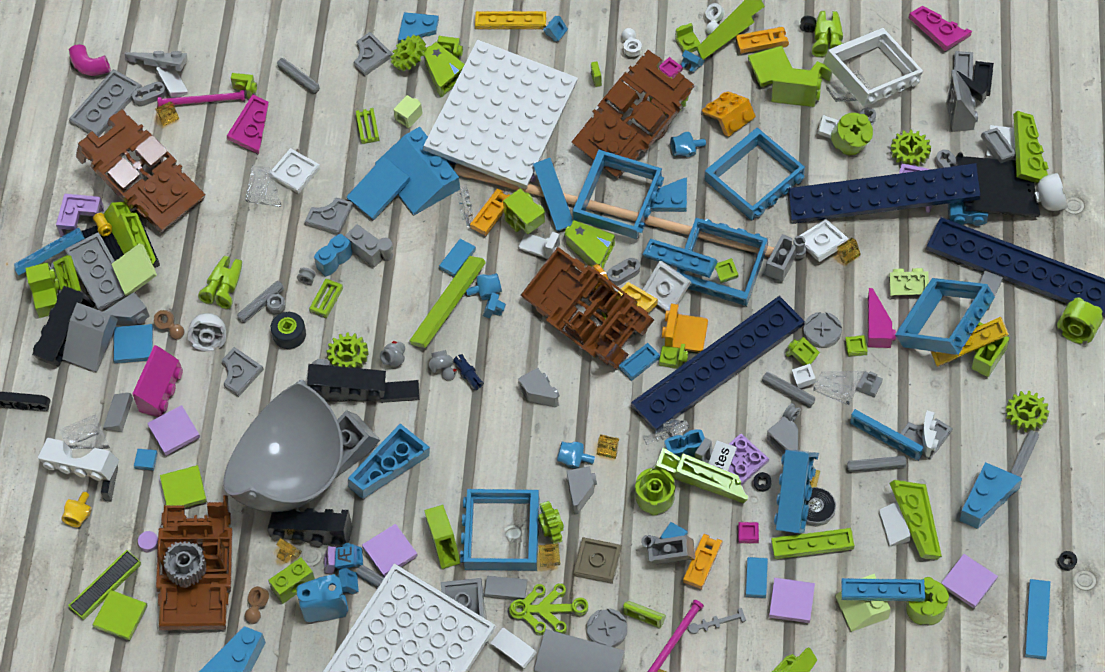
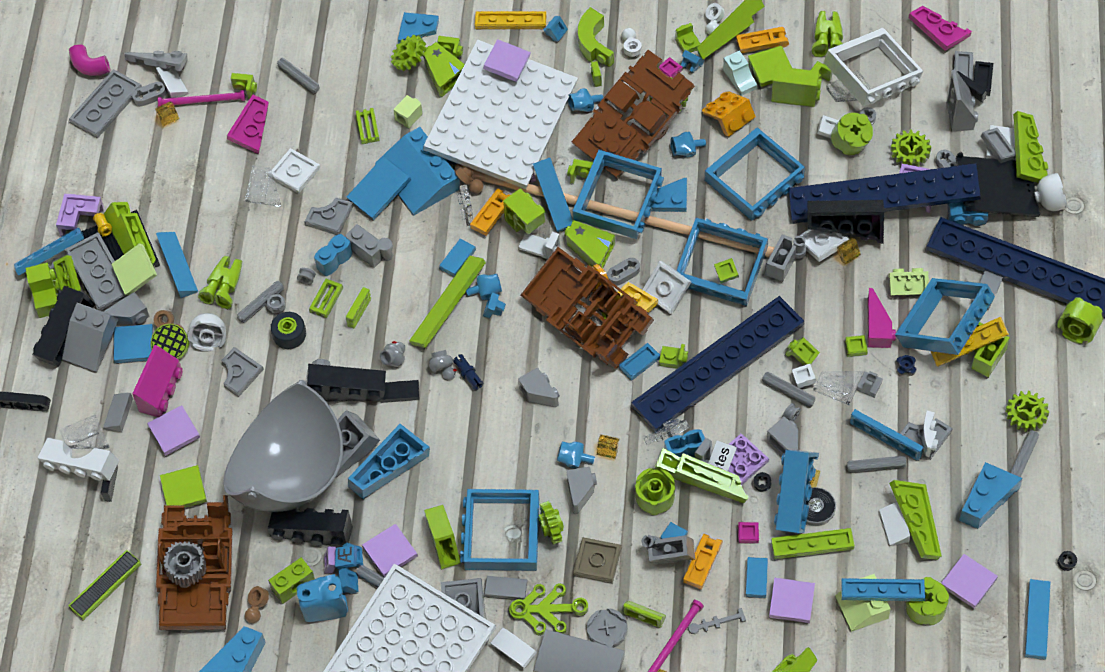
yellow piece [61,492,92,527] -> none
dark orange piece [76,109,206,233] -> none
lime tile [92,590,148,641] -> none
dark azure tile [134,449,158,471] -> none
lavender tile [138,531,158,552] -> none
clear yellow tile [276,538,302,563] -> none
lime gear [326,332,369,368] -> none
light grey tile [353,32,392,76] -> none
clear yellow tile [538,544,560,568] -> none
dark azure tile [643,238,718,278] -> none
light orange bracket [662,303,708,353] -> none
black bush [800,16,816,32] -> none
light grey tile [803,312,842,348] -> none
none -> tile [151,324,190,359]
none -> dark azure slope [156,232,198,298]
none -> lime tile [346,287,371,329]
none -> medium nougat plate [455,166,484,193]
none -> lavender tile [483,39,531,82]
none -> lime bracket [567,159,593,184]
none -> dark azure piece [568,88,603,112]
none -> lime arch [578,7,614,67]
none -> light aqua arch [723,51,757,96]
none -> black wedge [807,200,884,244]
none -> dark blue plate [897,355,917,374]

